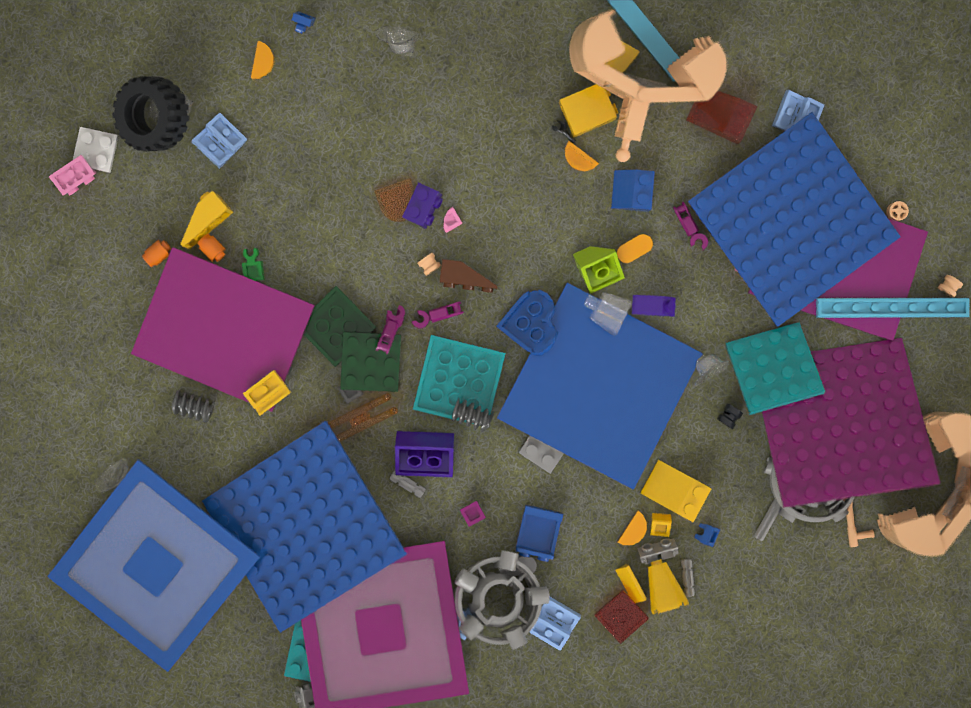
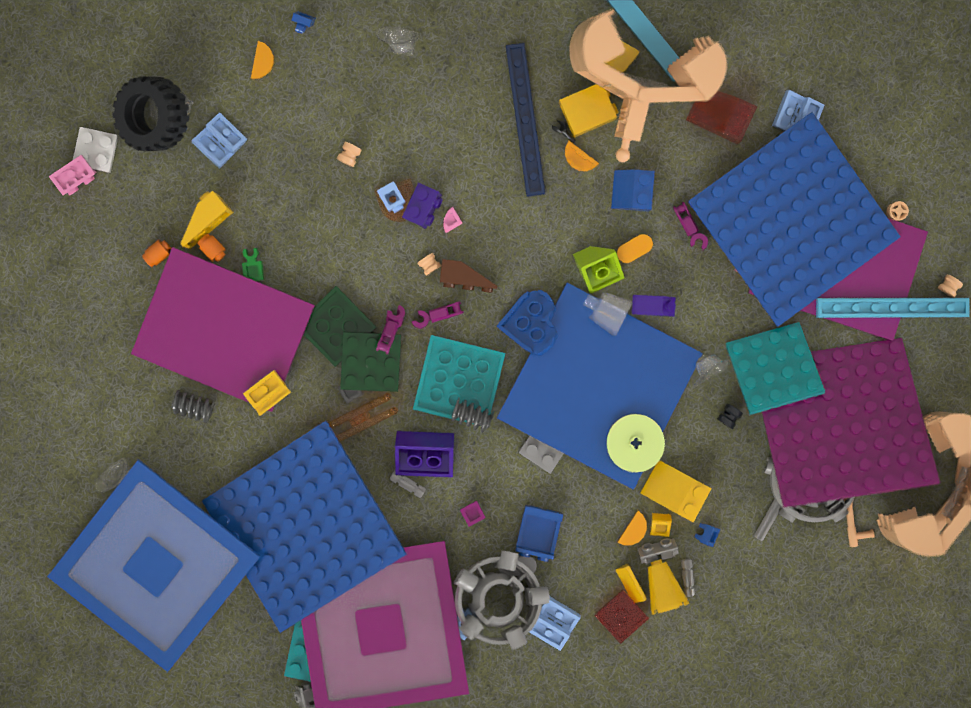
none -> light nougat wheel [337,142,362,167]
none -> light blue brick [377,181,406,213]
none -> dark blue tile [506,43,545,197]
none -> yellowish green piece [606,414,665,472]

